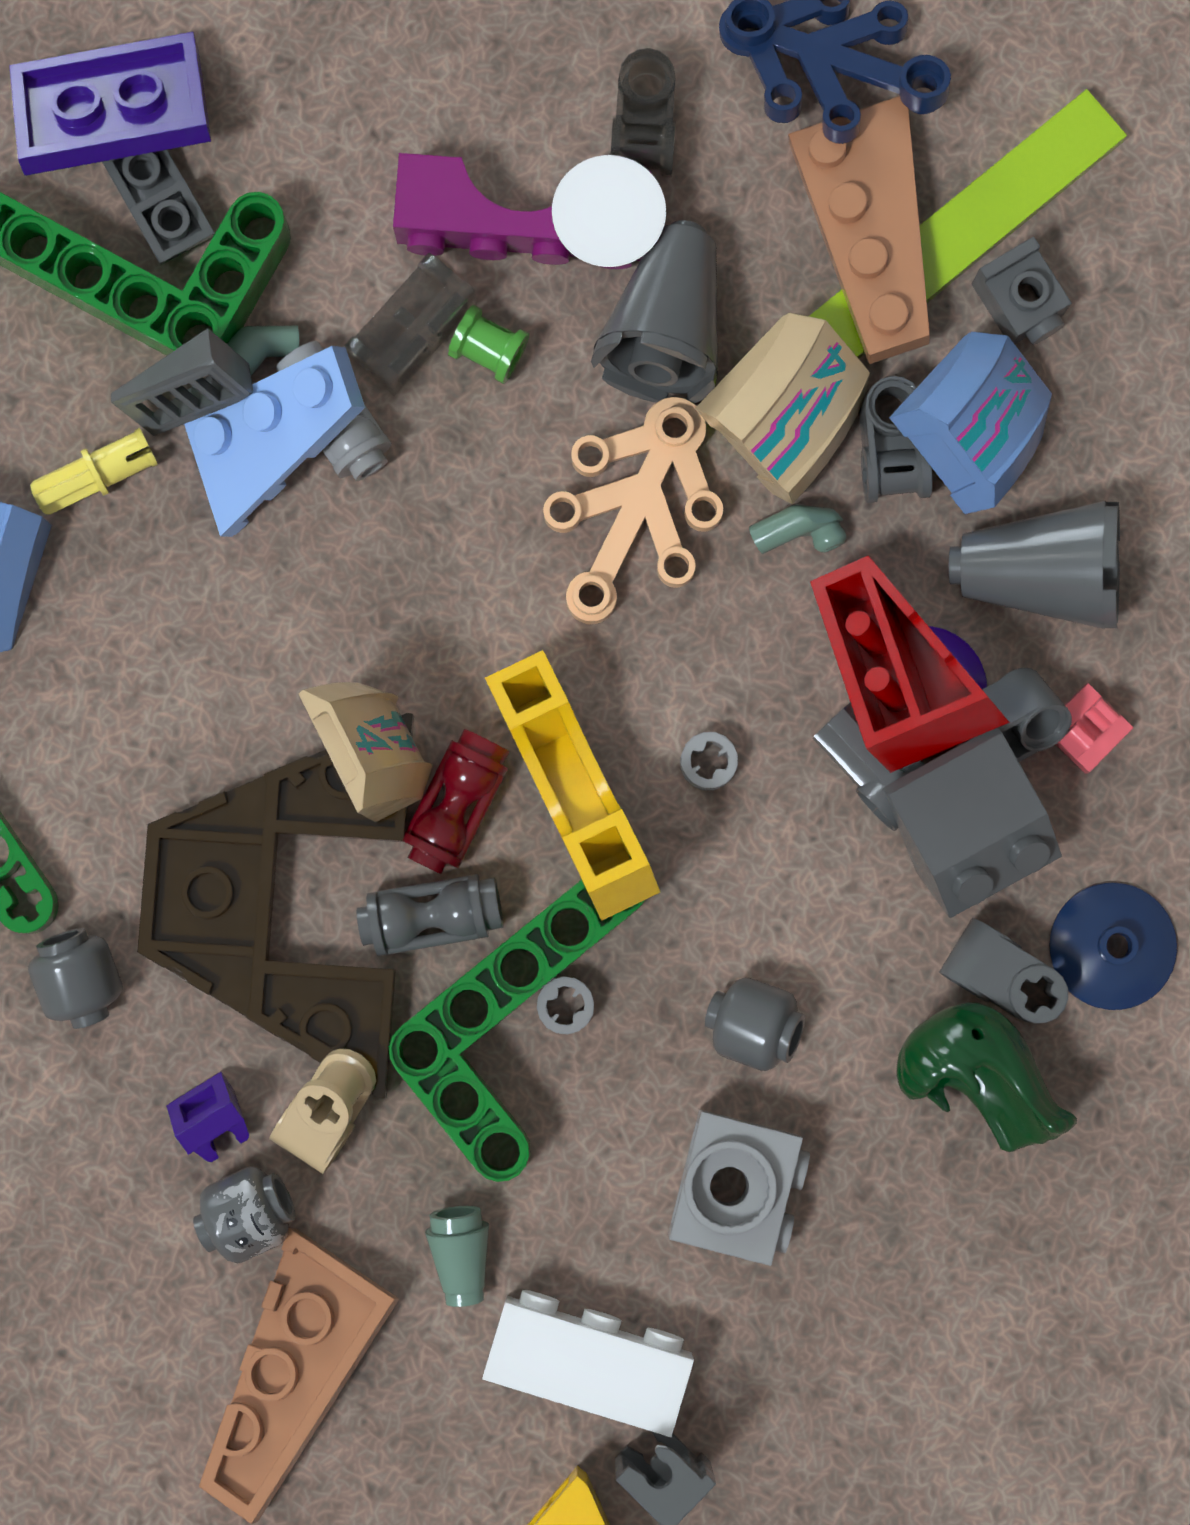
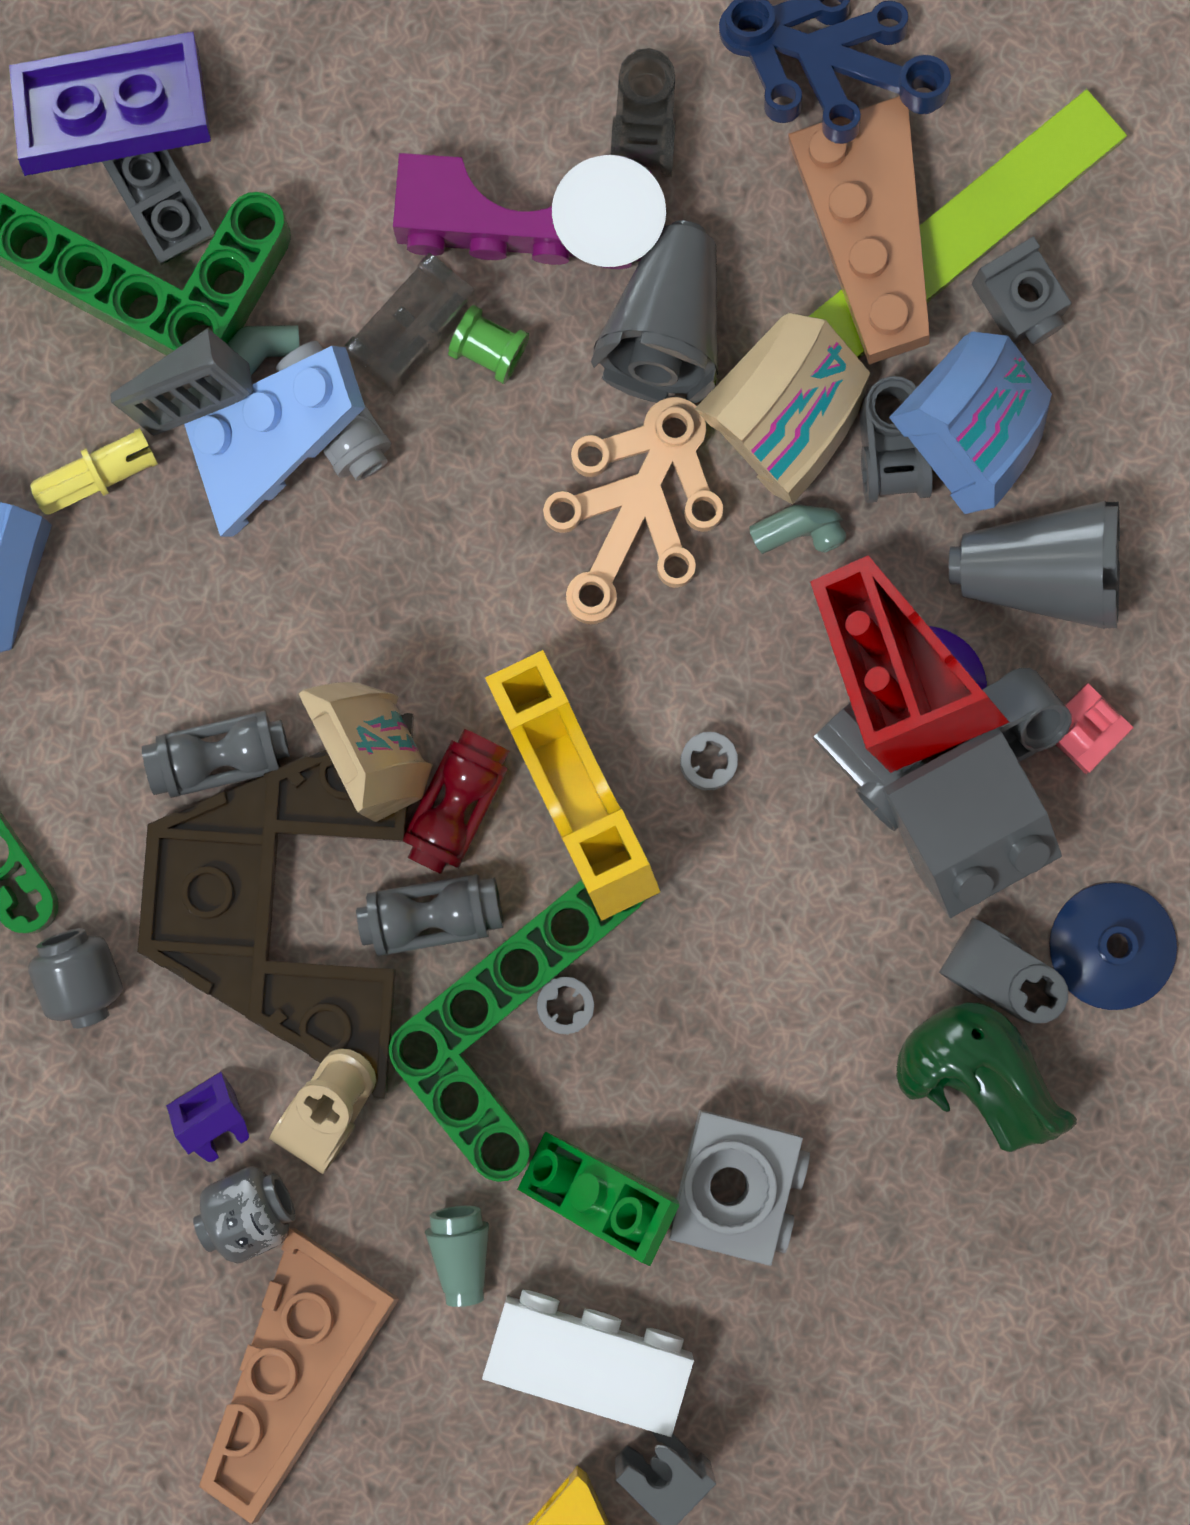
dark grey head [705,977,805,1071] -> none
none -> dark grey piece [142,710,290,798]
none -> green slope [517,1131,680,1266]

